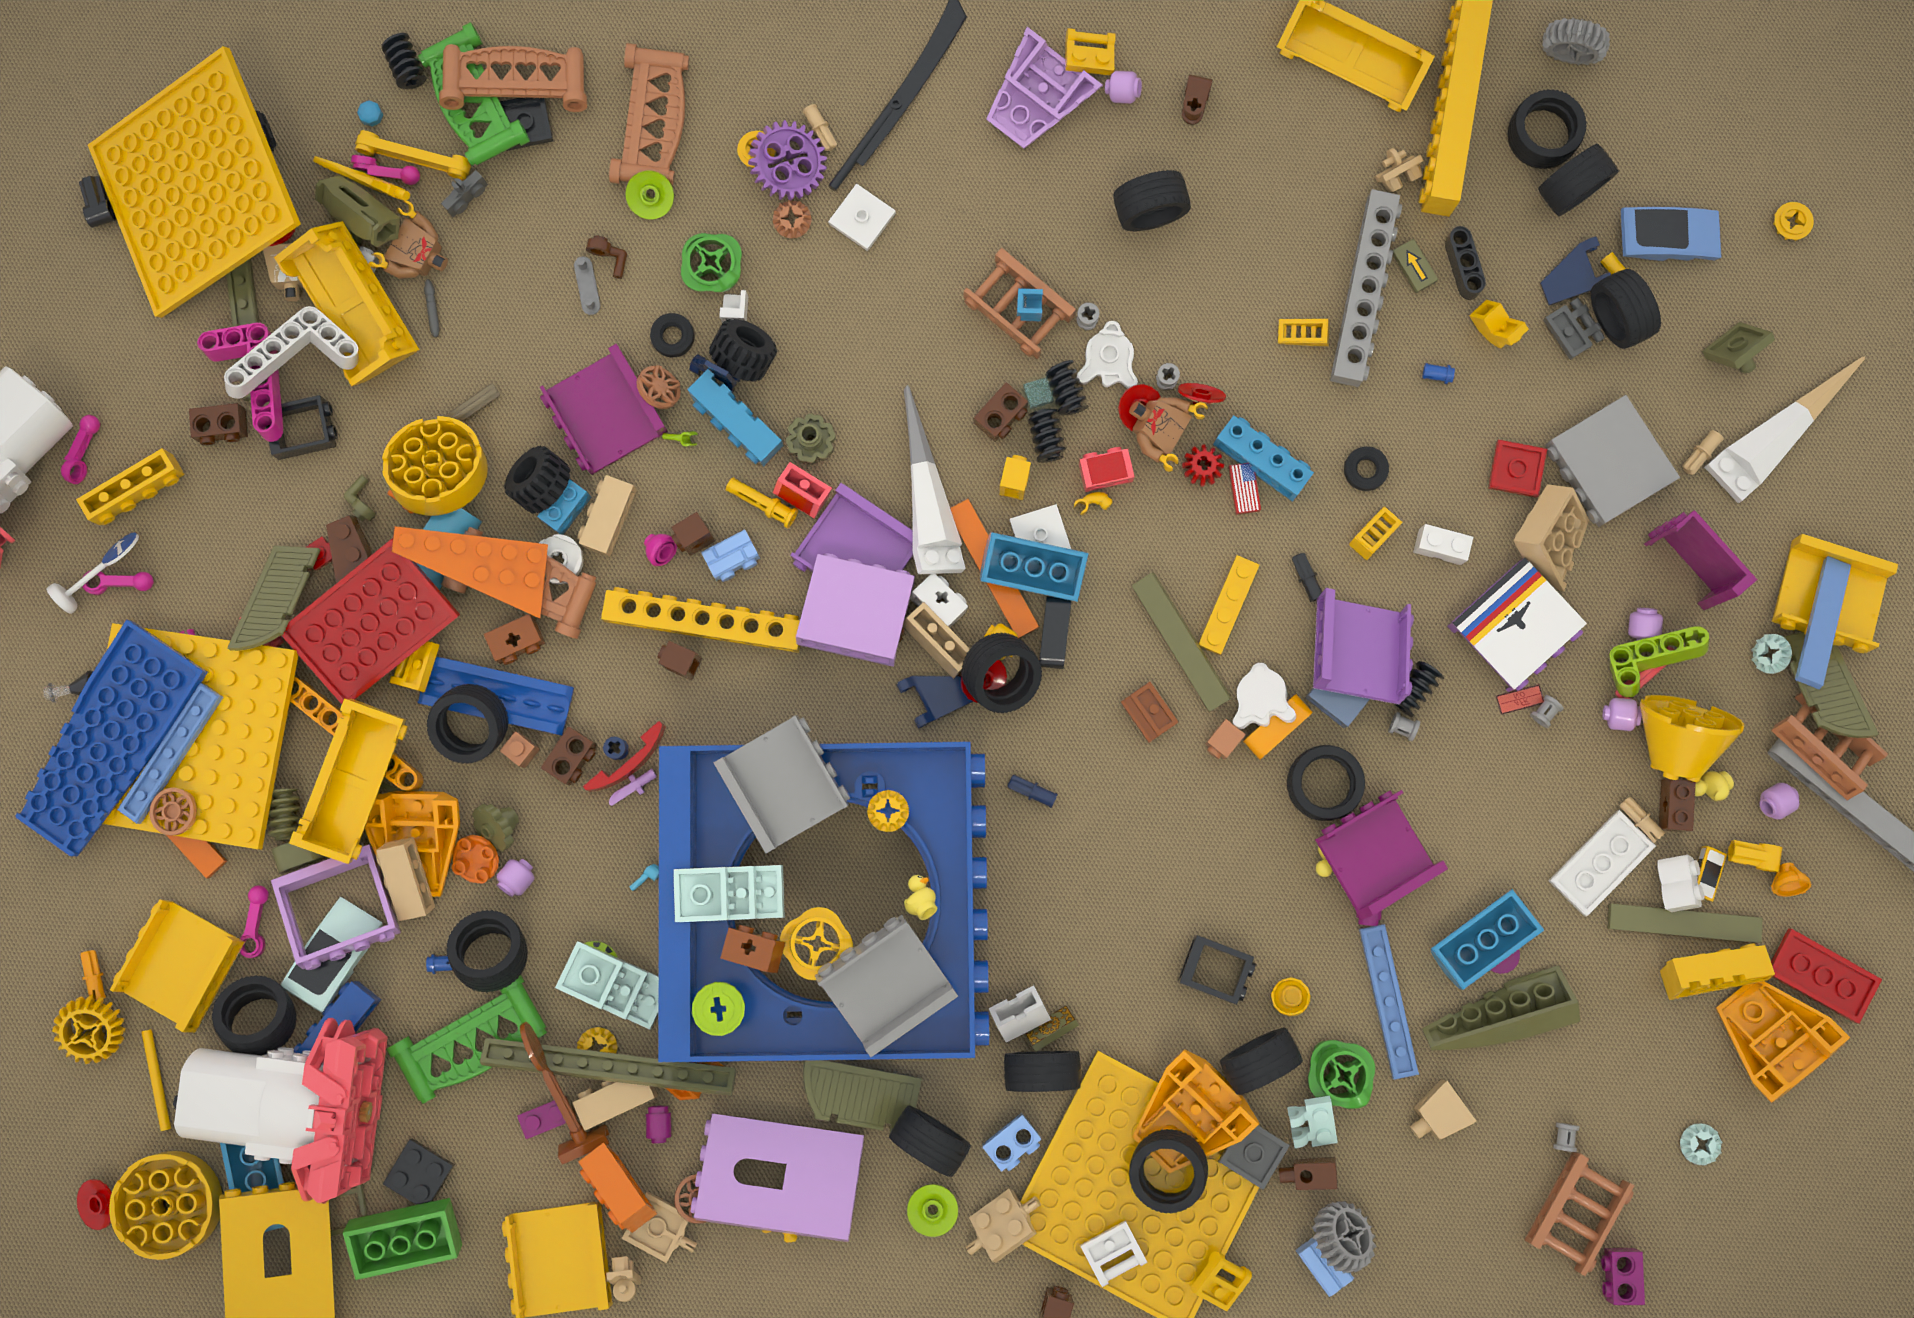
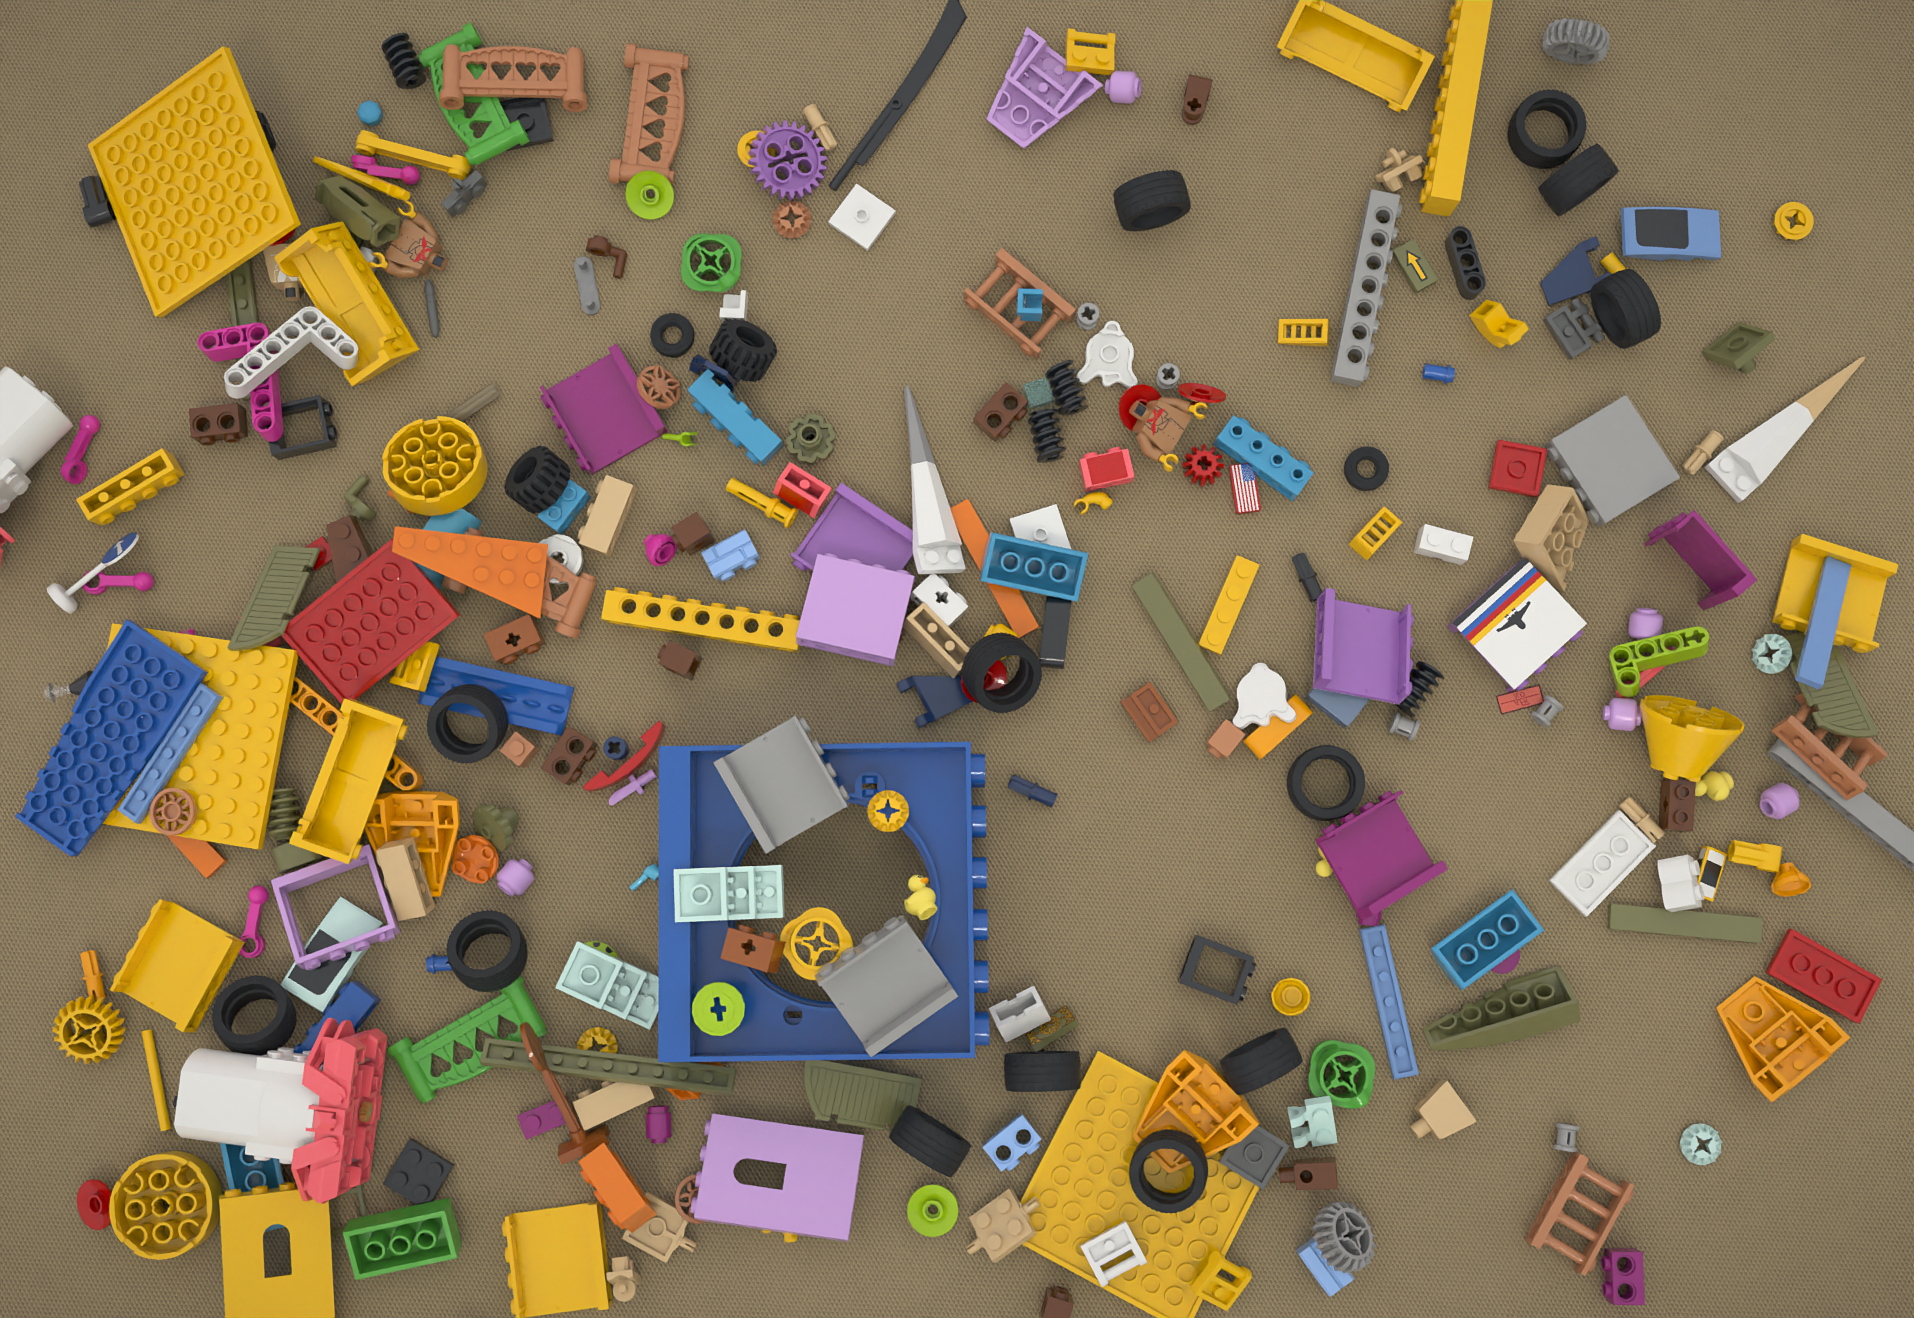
yellow brick [999,455,1031,500] -> none
yellow wedge [1660,943,1775,1000] -> none

